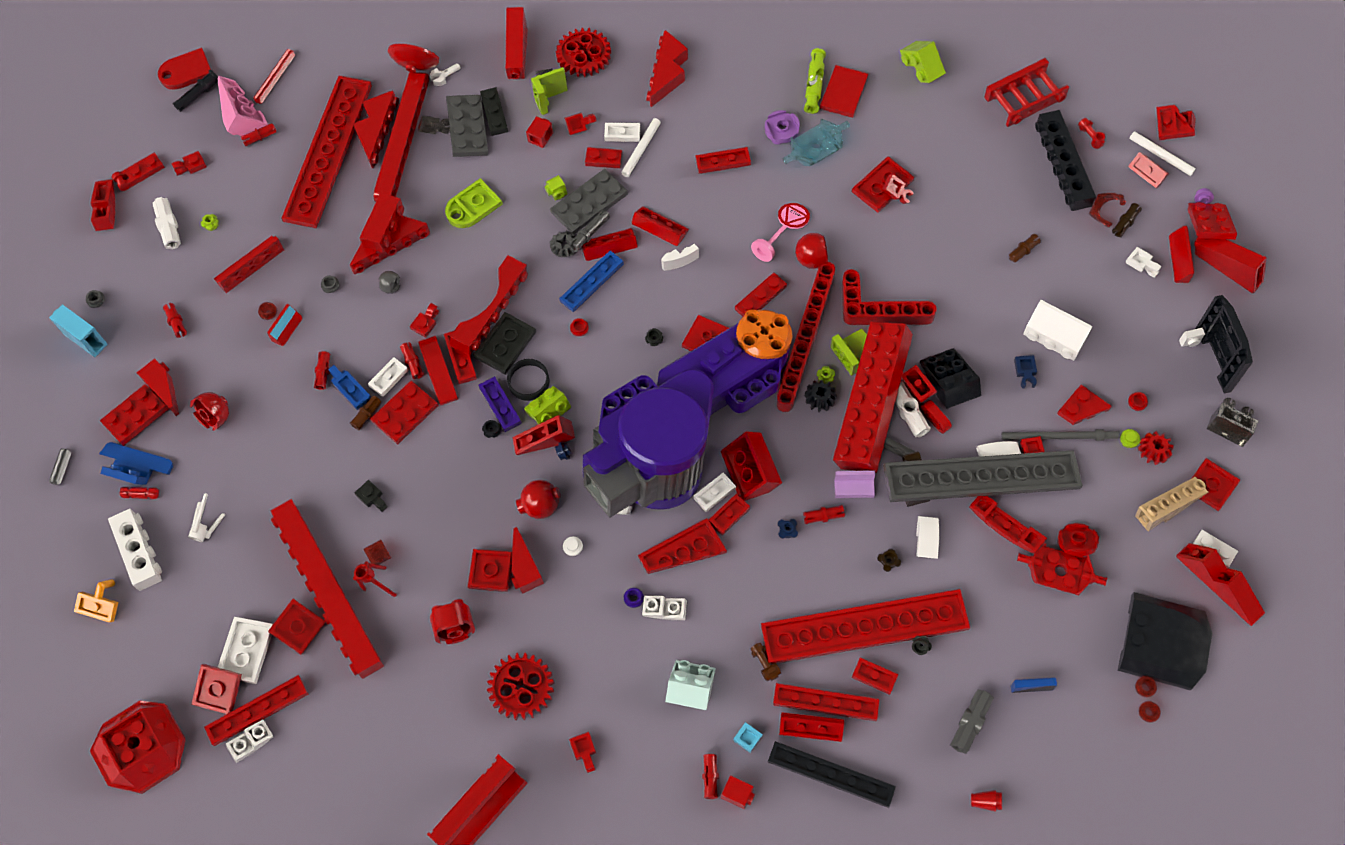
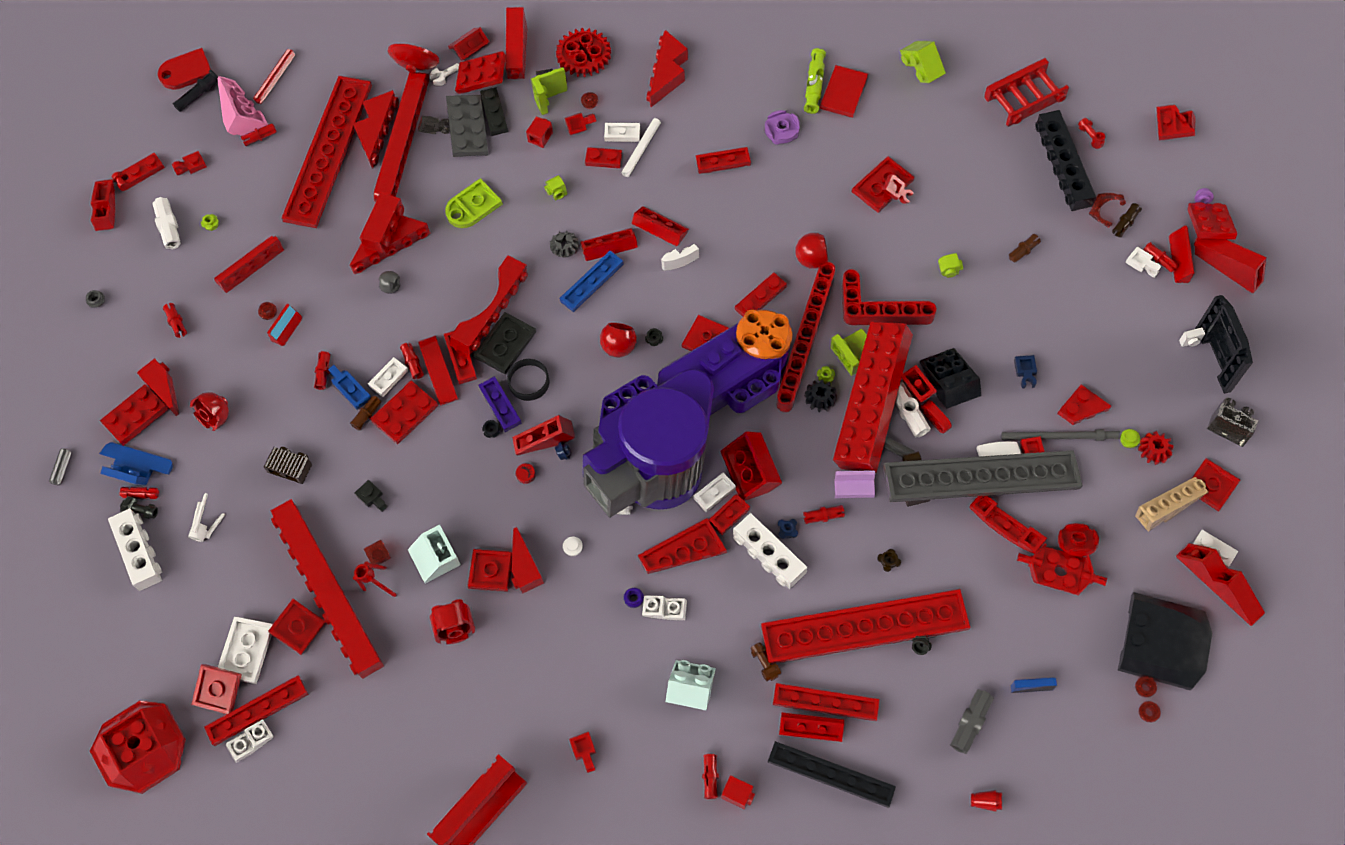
medium azure brick [49,304,108,357] -> none
light orange plate [74,579,118,622] -> none
dark grey plate [321,275,340,293] -> none
red plate [410,303,439,338] -> none
red gear [487,653,554,721] -> none
red brick [516,480,561,519] -> none
lime bracket [524,386,571,425] -> none
dark grey plate [550,168,628,234] -> none
dark grey pin [569,210,610,252] -> none
red plate [570,318,589,336] -> none
medium azure plate [733,722,763,753] -> none
bright pink piece [751,203,810,262] -> none
clear light blue plate [782,119,850,166] -> none
red plate [852,657,898,695] -> none
white slope [916,516,939,559] -> none
white slope [1024,300,1093,361] -> none
plate [1128,152,1169,188] -> none
red plate [1128,392,1148,411] -> none
white piece [1129,131,1196,176] -> none
none -> pearl dark grey bar [120,496,158,519]
none -> dark brown brick [264,446,312,484]
none -> light aqua slope [408,525,461,584]
none -> red panel [448,27,489,61]
none -> red plate [455,51,506,94]
none -> red tile [516,463,536,484]
none -> clear red plate [581,92,598,109]
none -> red helmet [600,322,637,358]
none -> white brick [733,513,807,589]
none -> lime plate [938,253,963,278]
none -> red axle [1143,242,1178,272]

